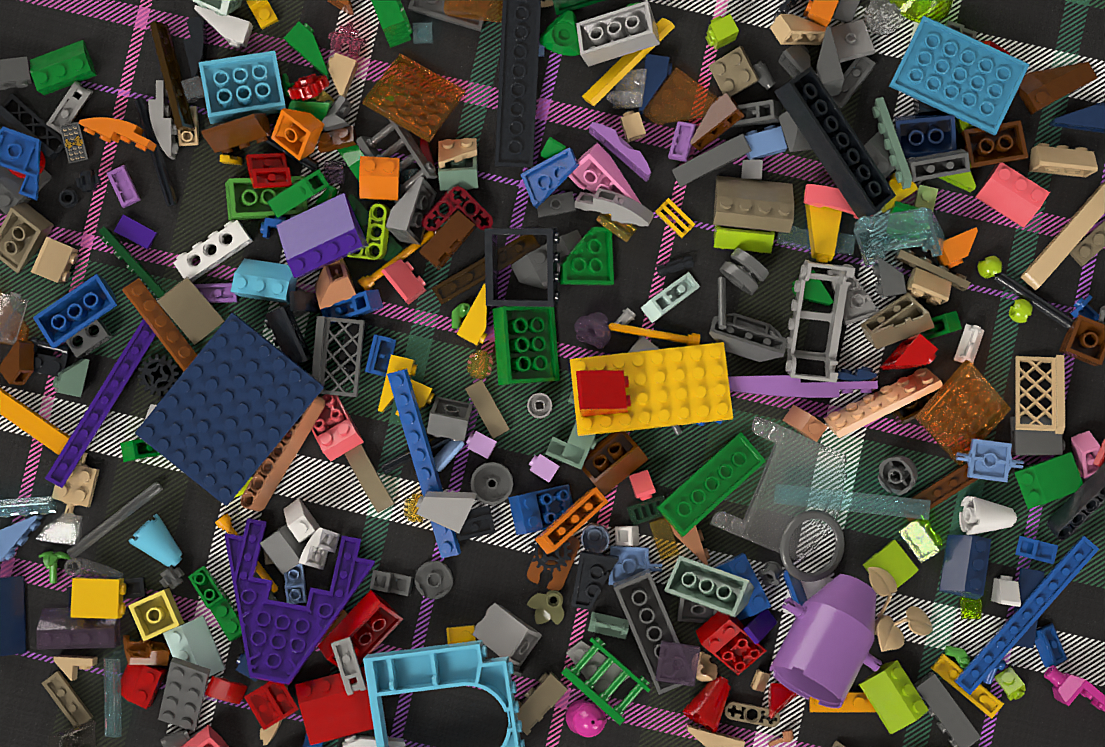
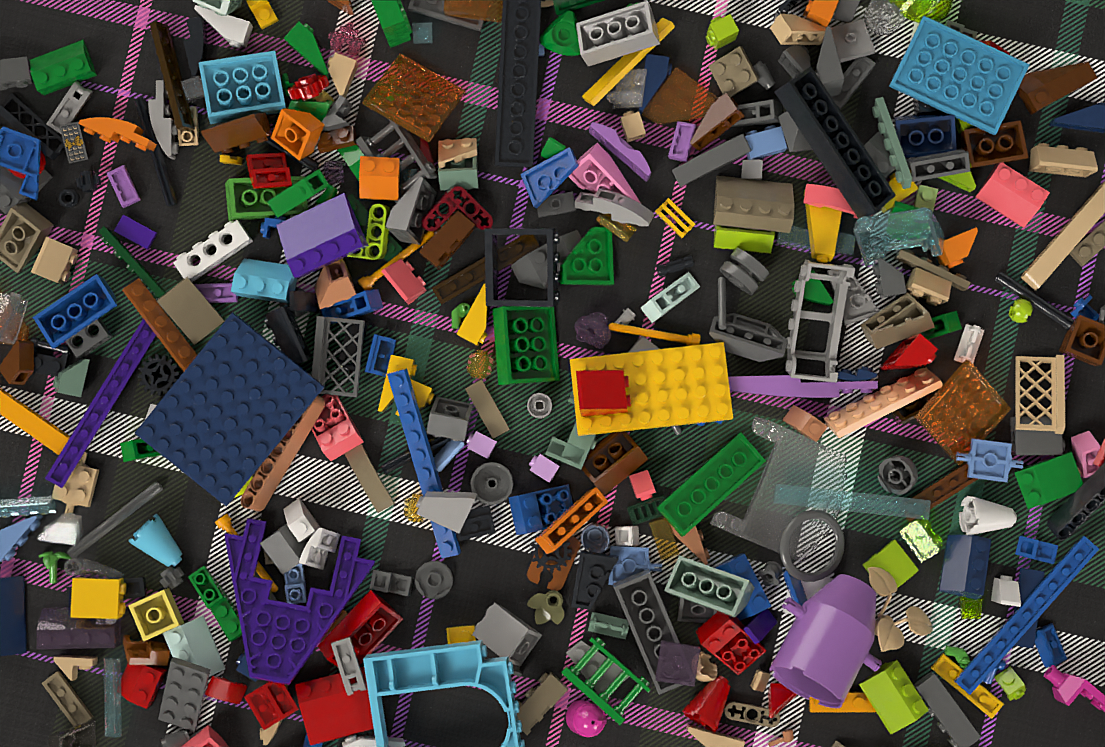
lime piece [977,256,1002,278] -> none

